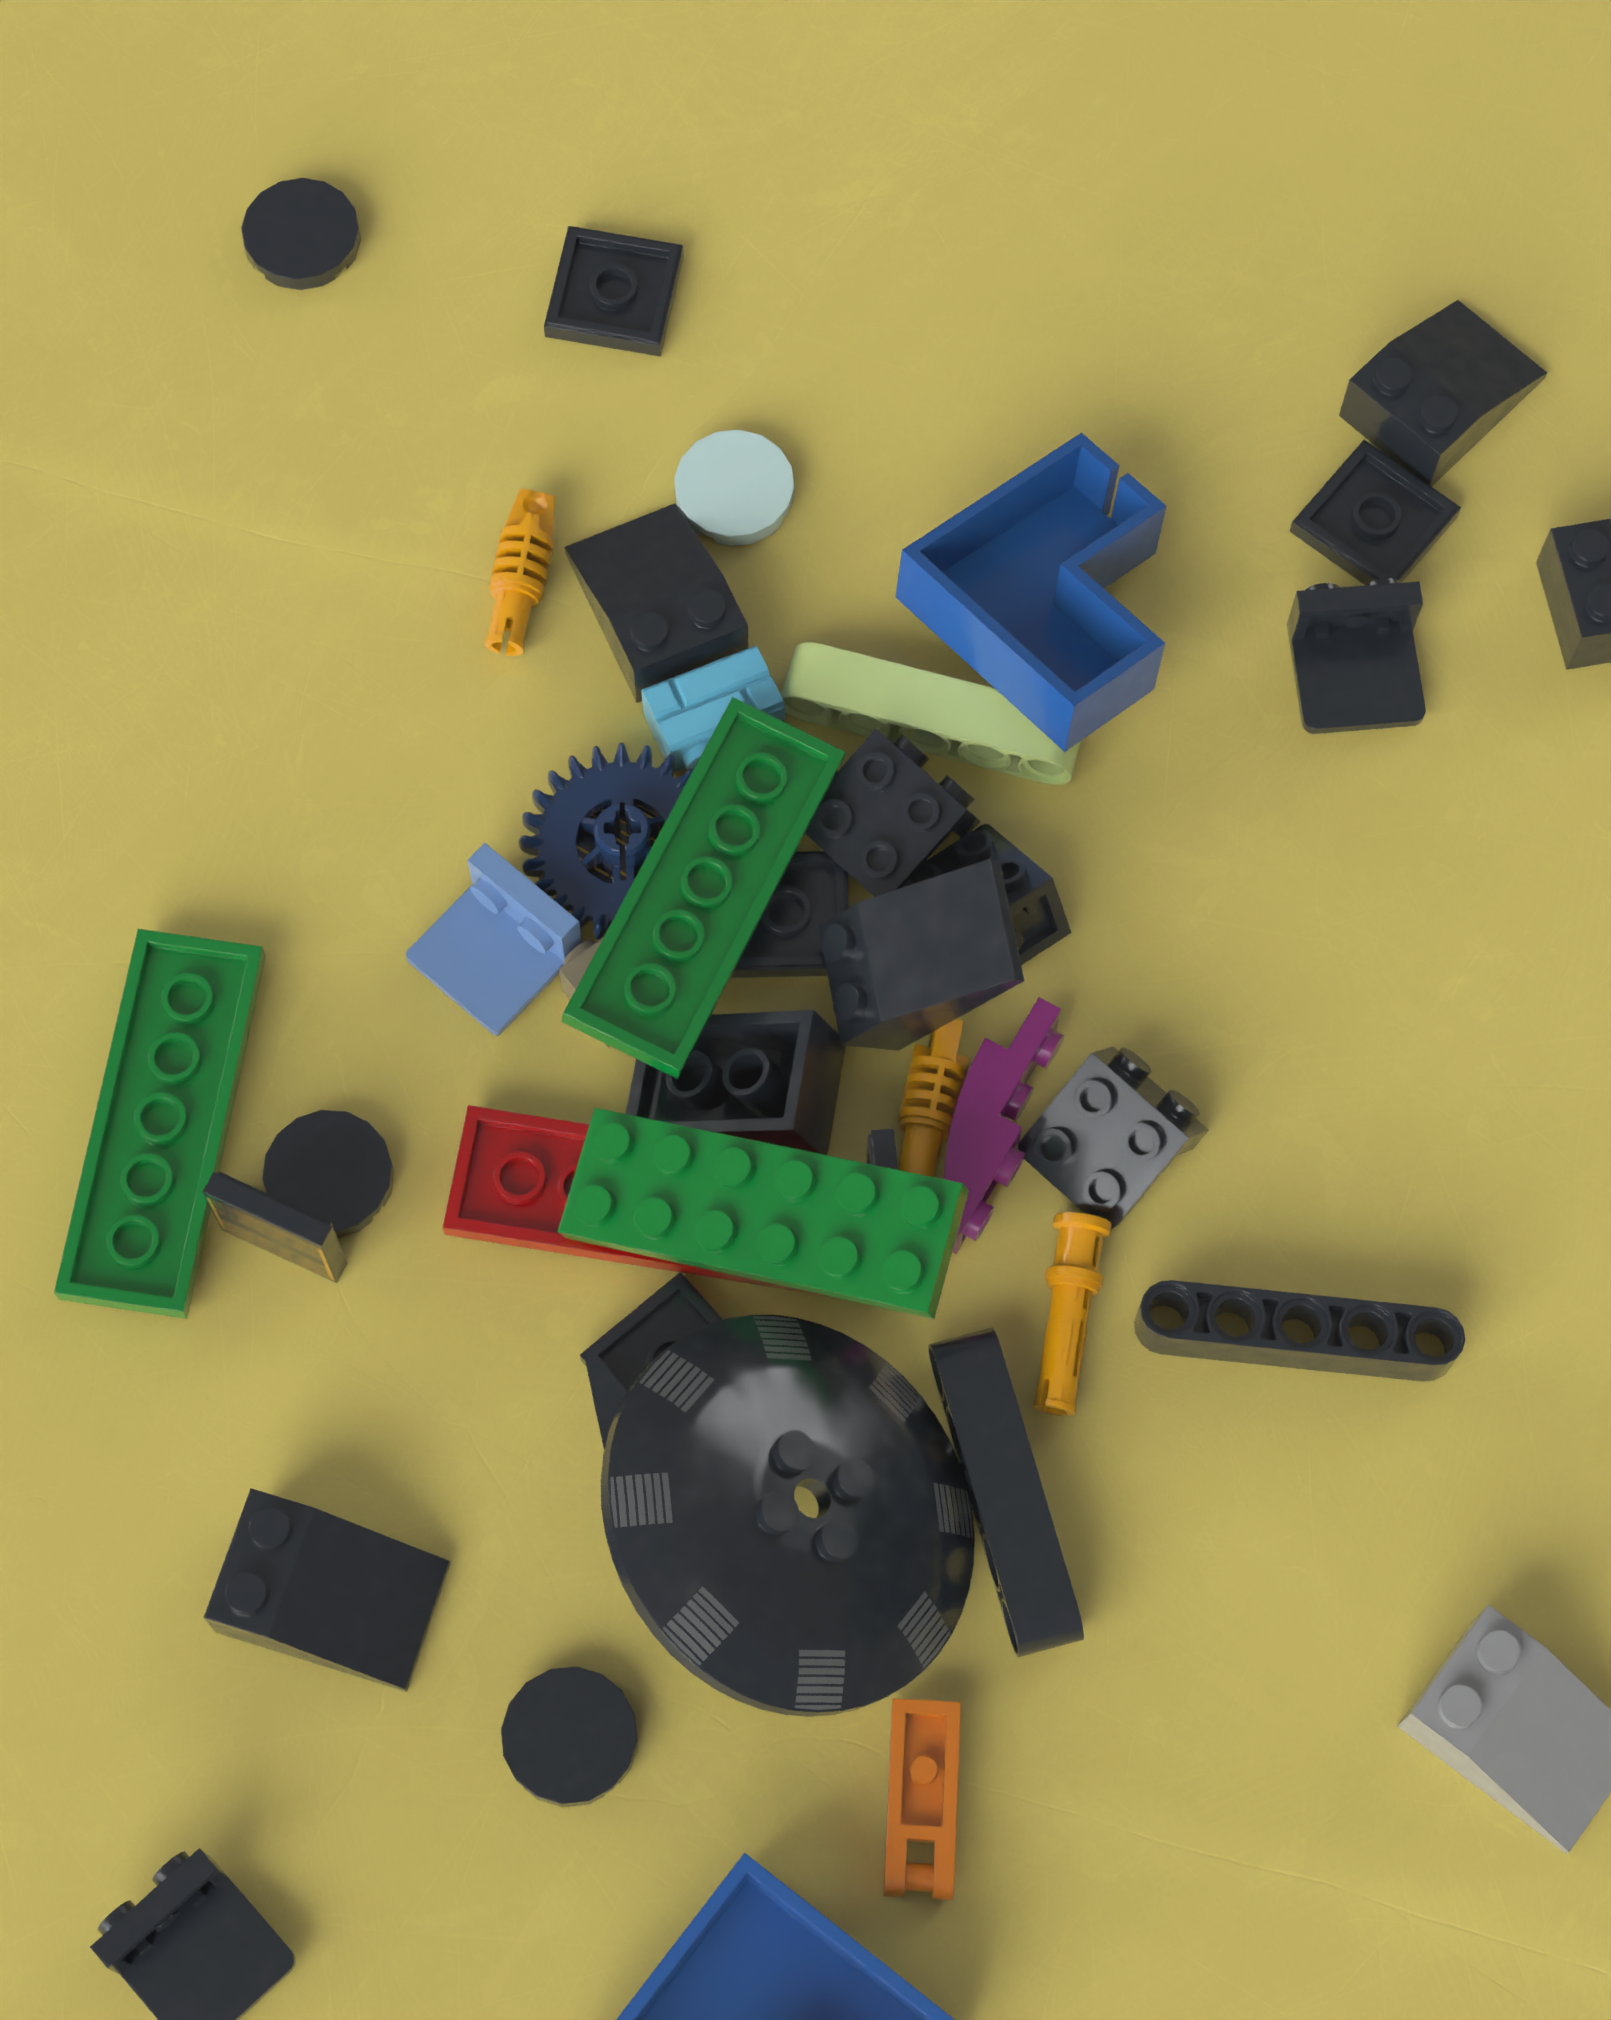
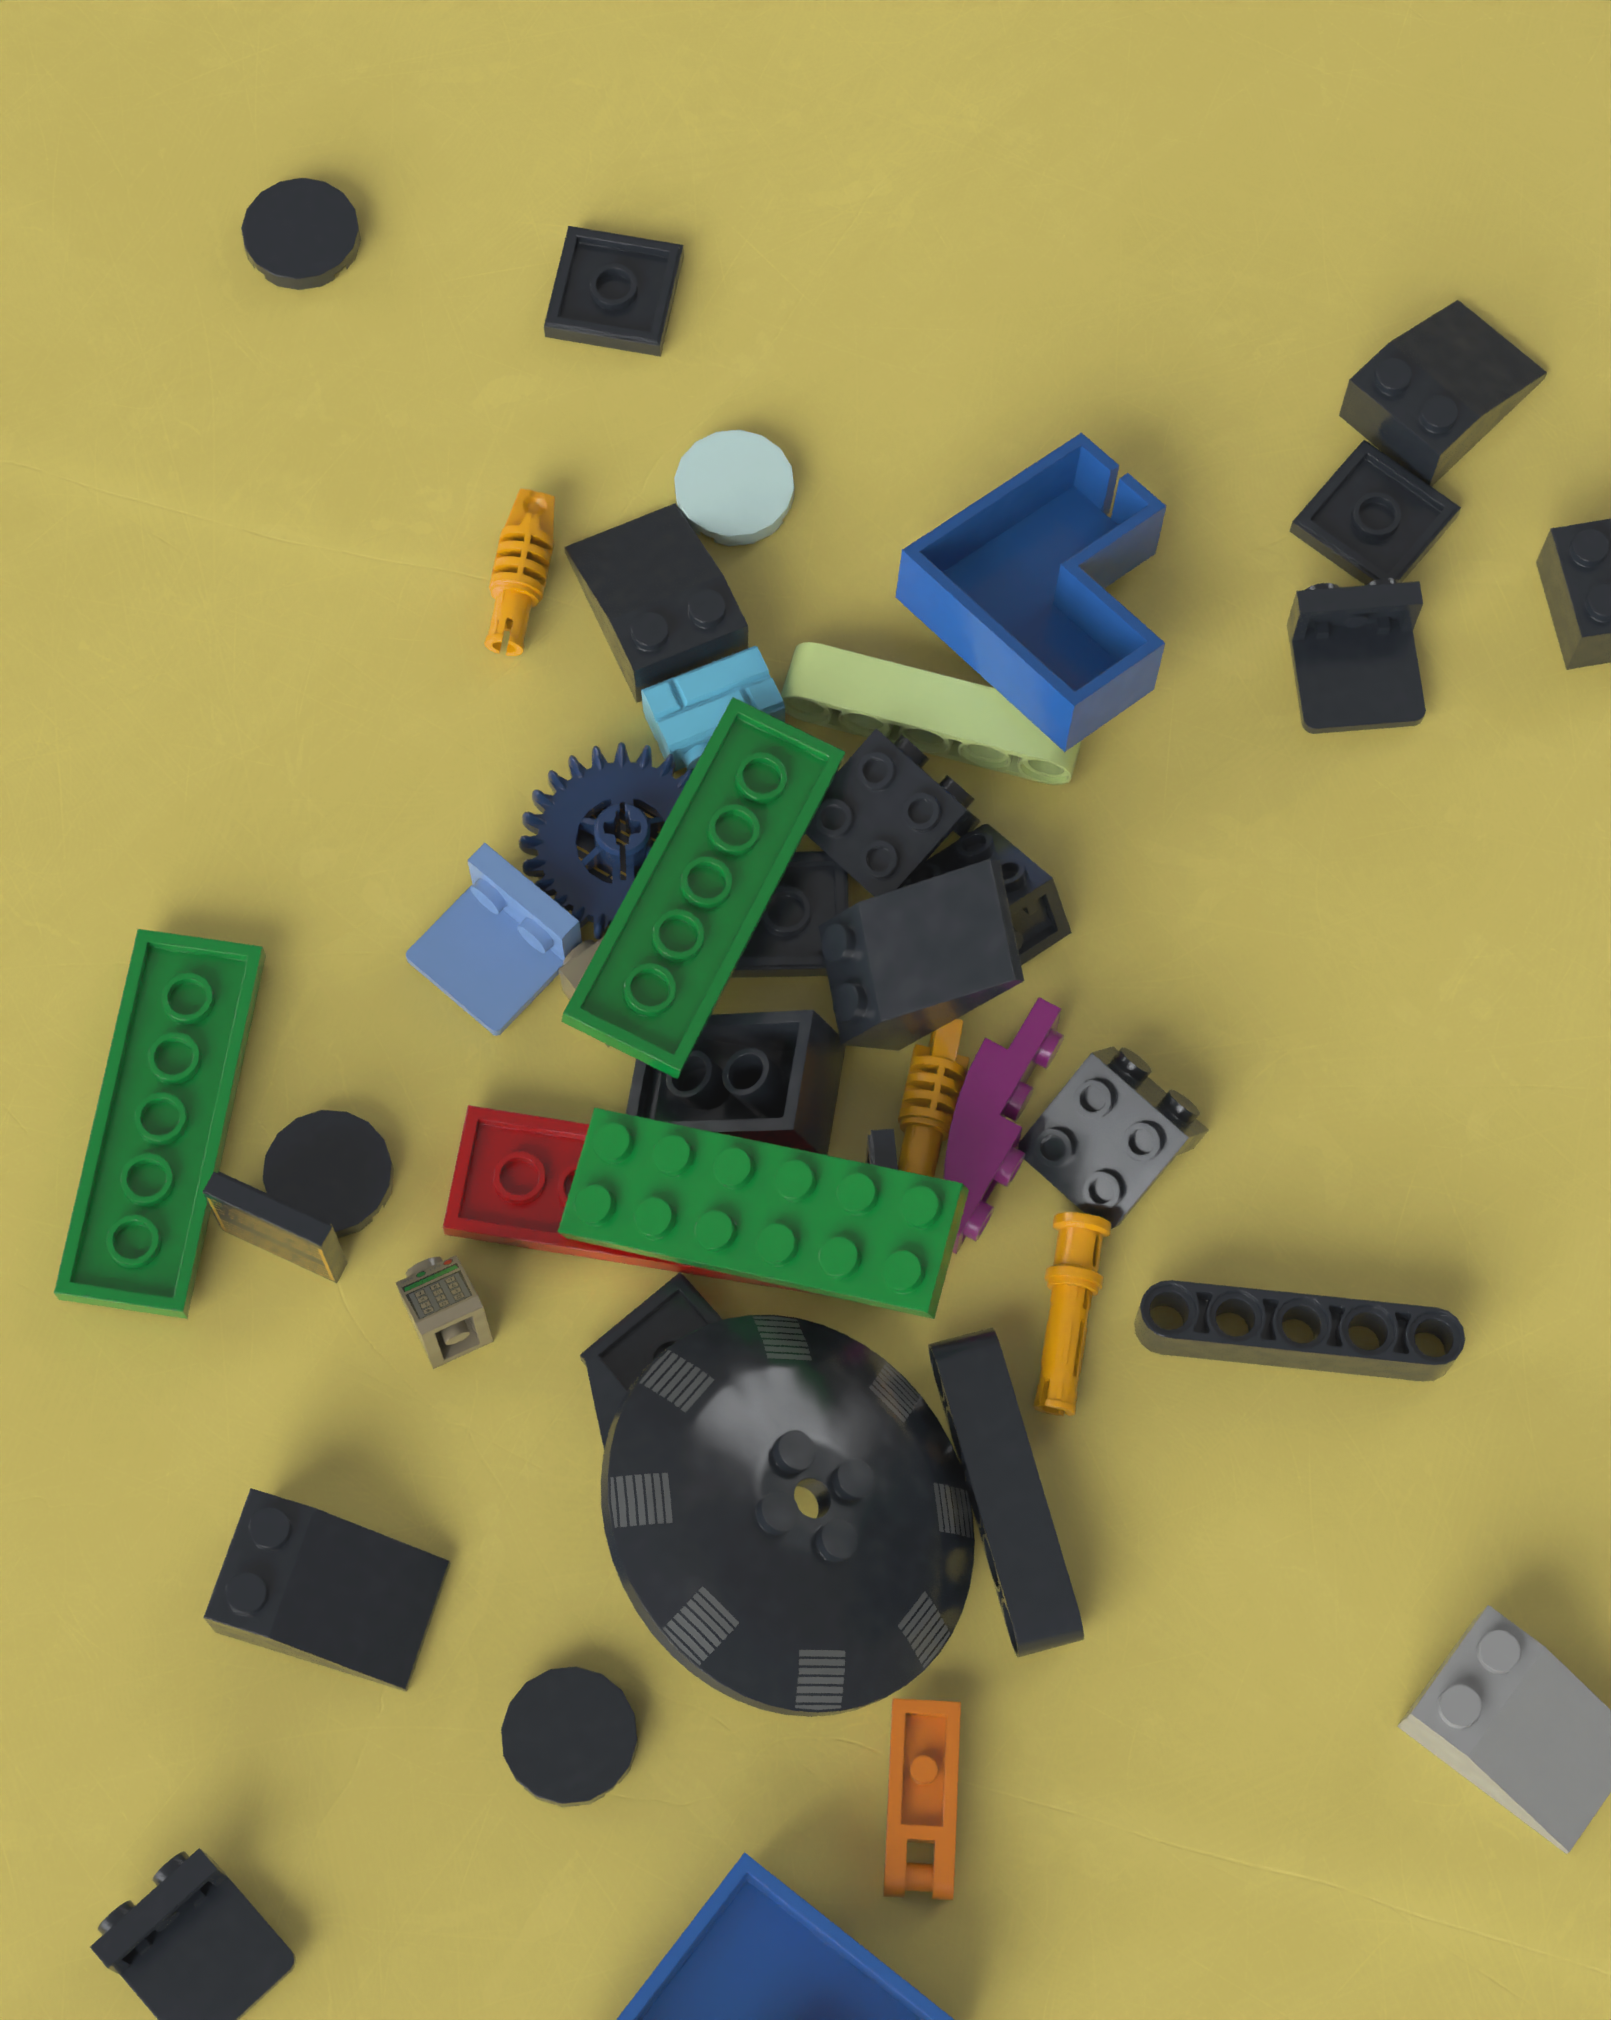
none -> dark tan slope [396,1256,493,1369]

